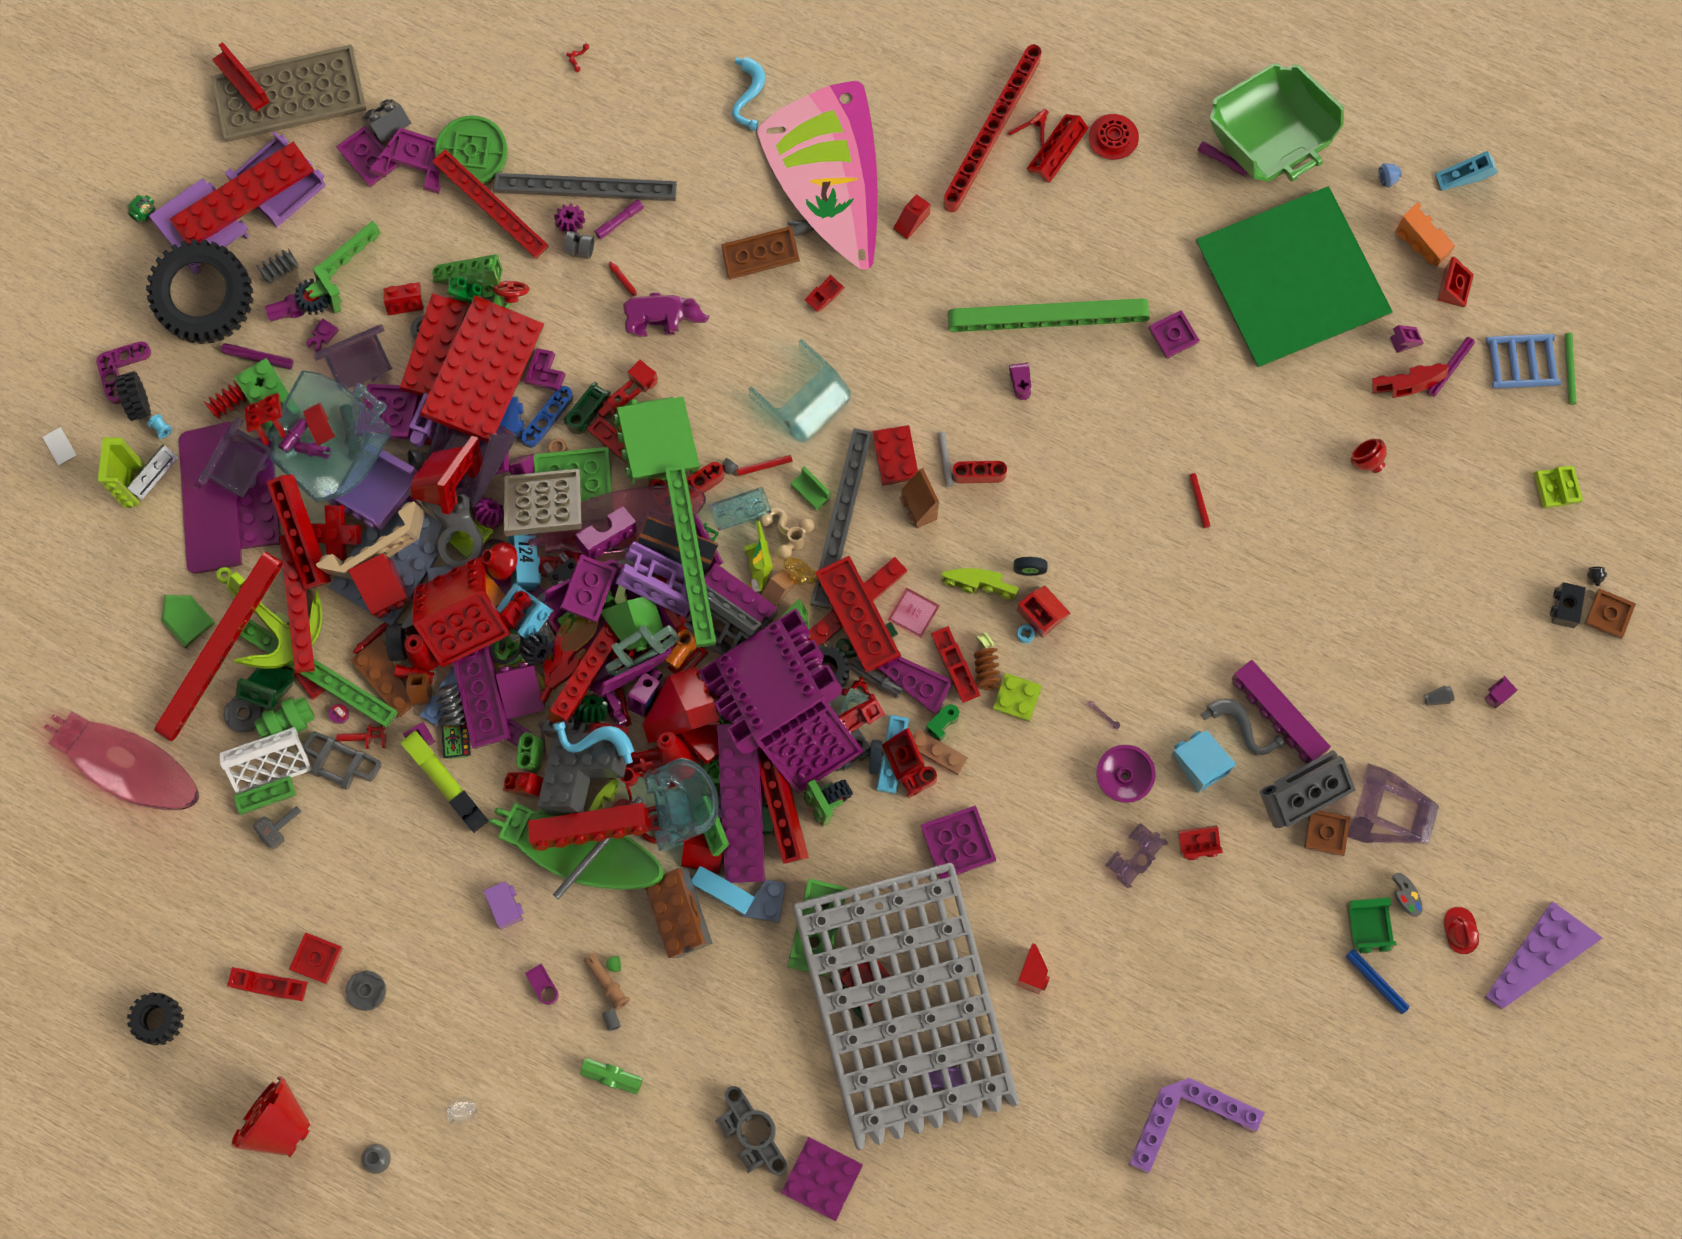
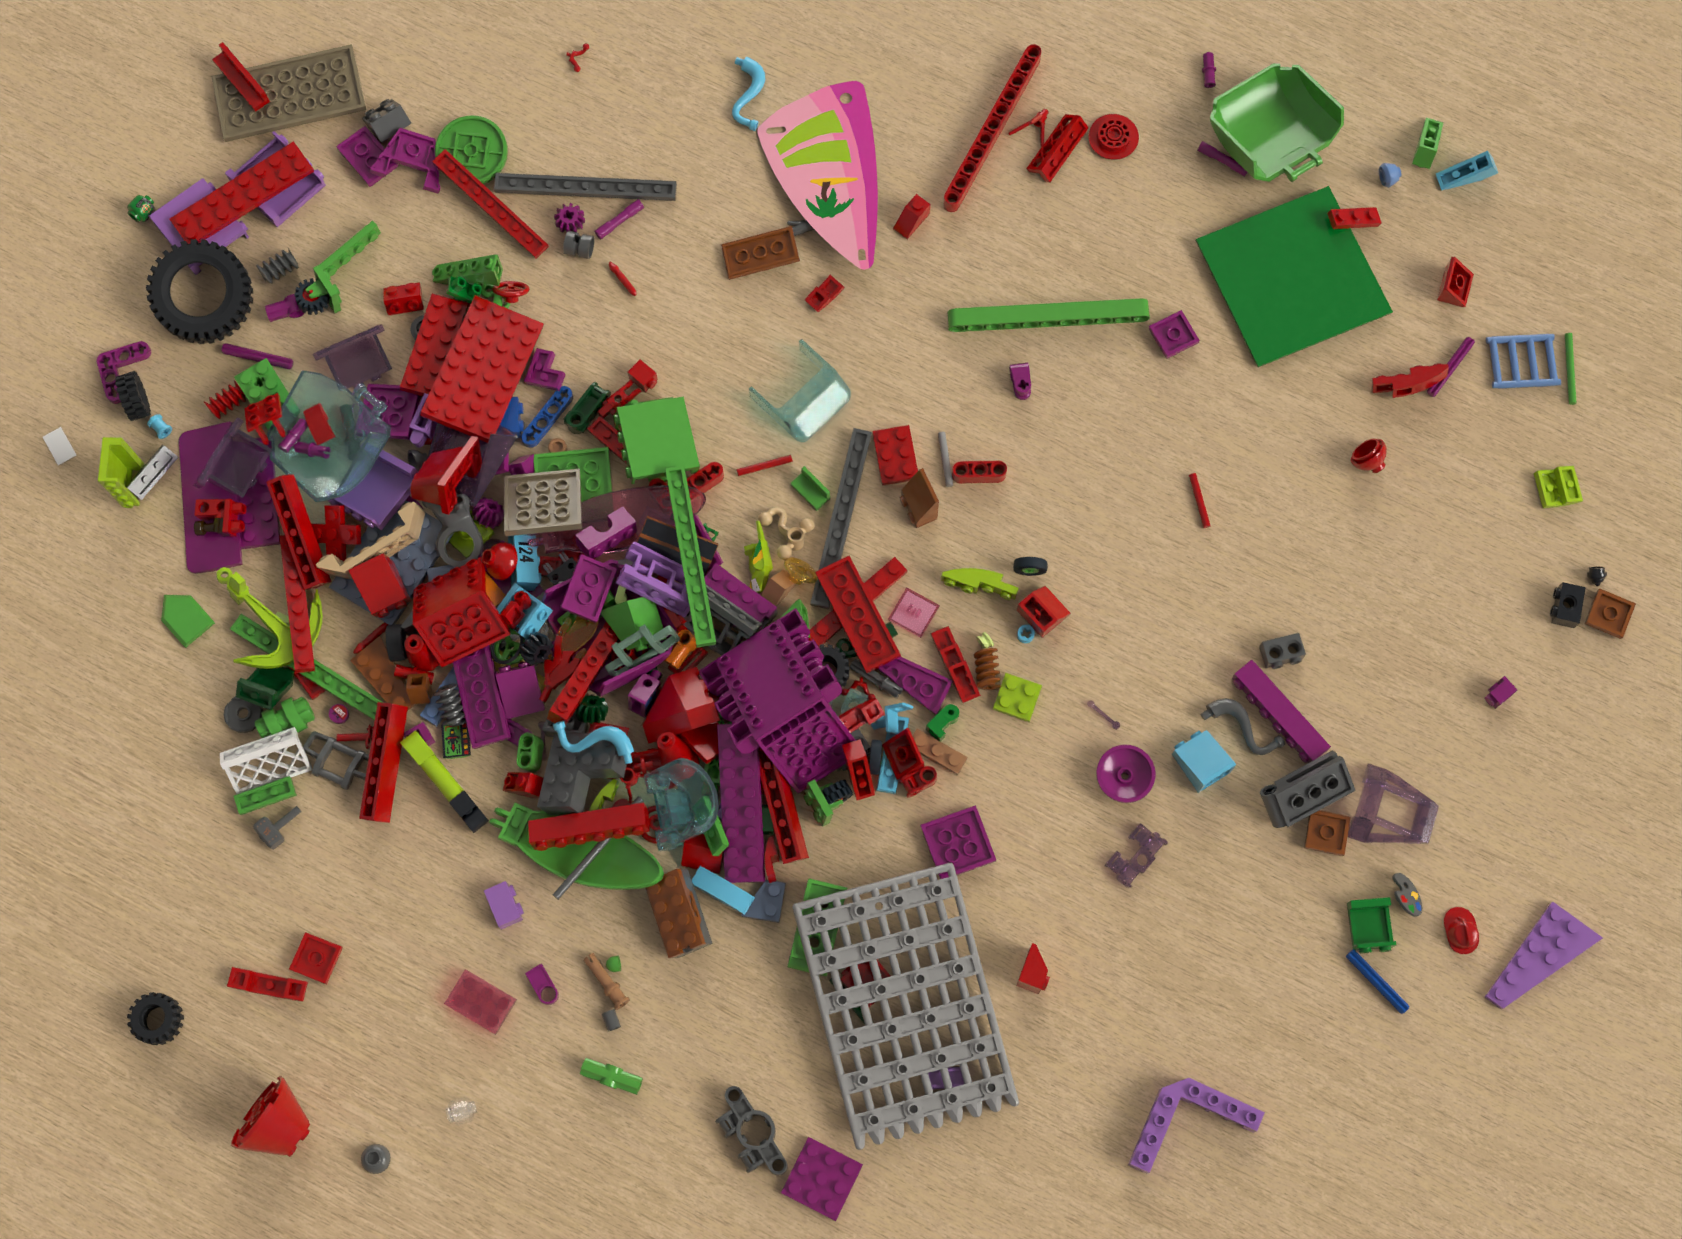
clear pink windscreen [43,712,199,810] -> none
red beam [154,552,283,742] -> none
magenta plate [306,318,339,353] -> none
dark grey tile [345,970,387,1011] -> none
magenta plate [604,692,627,727] -> none
red piece [615,686,632,726] -> none
magenta animal [623,293,710,337] -> none
clear light blue brick [709,487,772,531] -> none
dark grey hinge [722,458,738,474] -> none
red bracket [1178,825,1223,860] -> none
magenta slope [1390,325,1424,353] -> none
orange wedge [1395,202,1455,267] -> none
dark grey cone [1424,685,1455,706] -> none
none -> red hips [194,499,246,537]
none -> red brick [359,702,408,823]
none -> clear pink plate [444,969,517,1035]
none -> red slope [765,836,779,883]
none -> red brick [842,739,875,800]
none -> medium azure bracket [871,703,913,735]
none -> magenta axle [1202,52,1216,88]
none -> dark grey brick [1259,633,1306,669]
none -> red plate [1327,207,1382,229]
none -> bright green slope [1412,117,1443,169]

